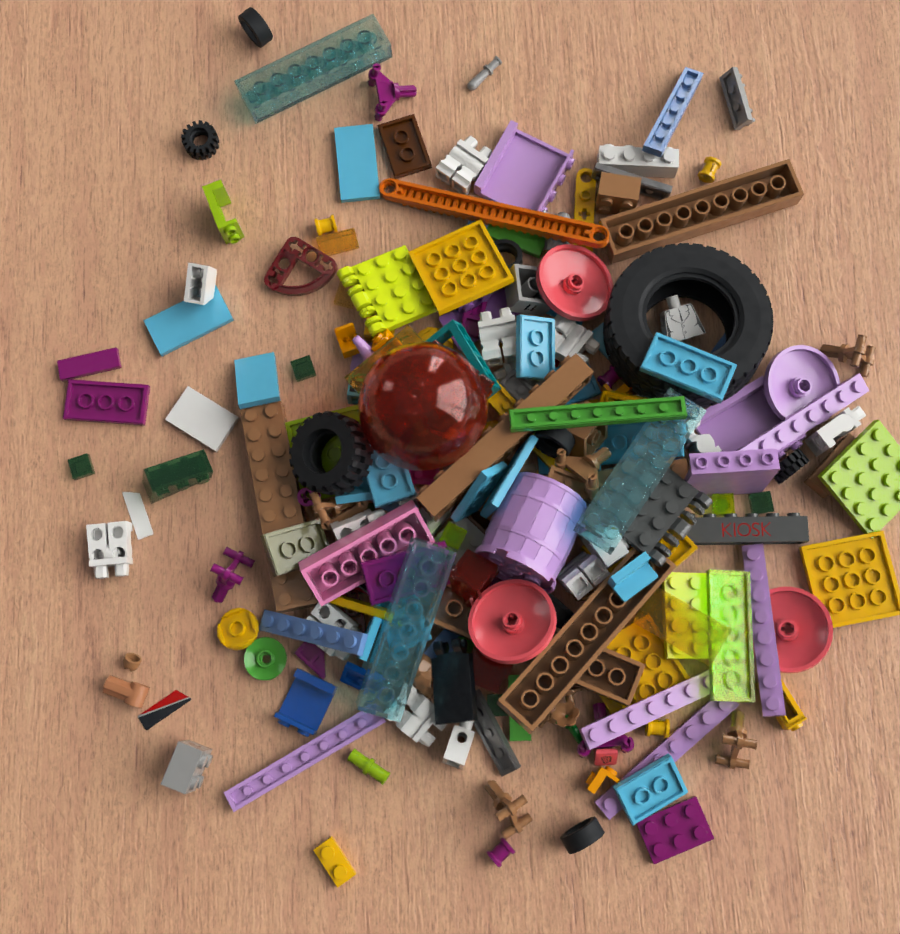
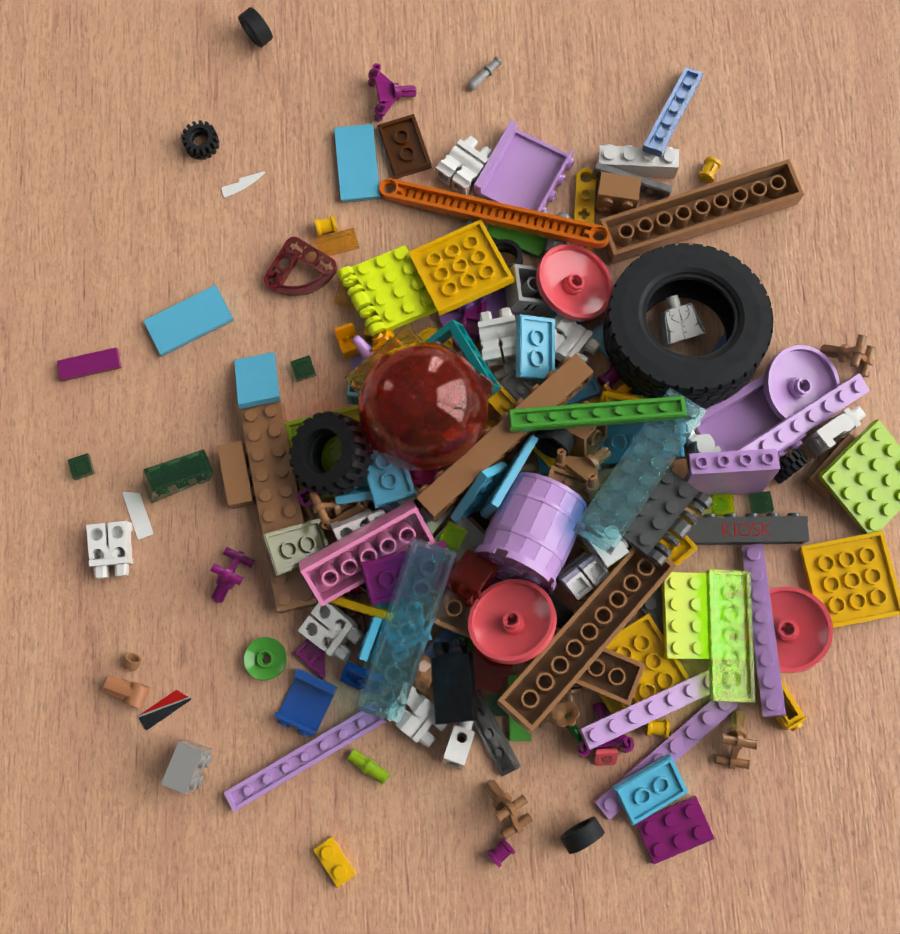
magenta tile [63,379,150,426] -> none
white tile [165,386,240,452] -> none
white torso [184,263,217,305] -> none
lime panel [202,180,244,244] -> none
yellow tile [217,608,259,651] -> none
clear light blue brick [234,14,393,124] -> none
medium blue plate [259,609,368,656] -> none
light orange bracket [585,765,620,794] -> none
medium azure panel [607,551,658,602] -> none
clear yellow tile [633,587,732,668] -> none
medium azure tile [639,332,737,404] -> none
light grey plate [719,67,755,130] -> none
none -> medium nougat brick [217,441,256,509]
none -> white sticker [221,171,265,198]

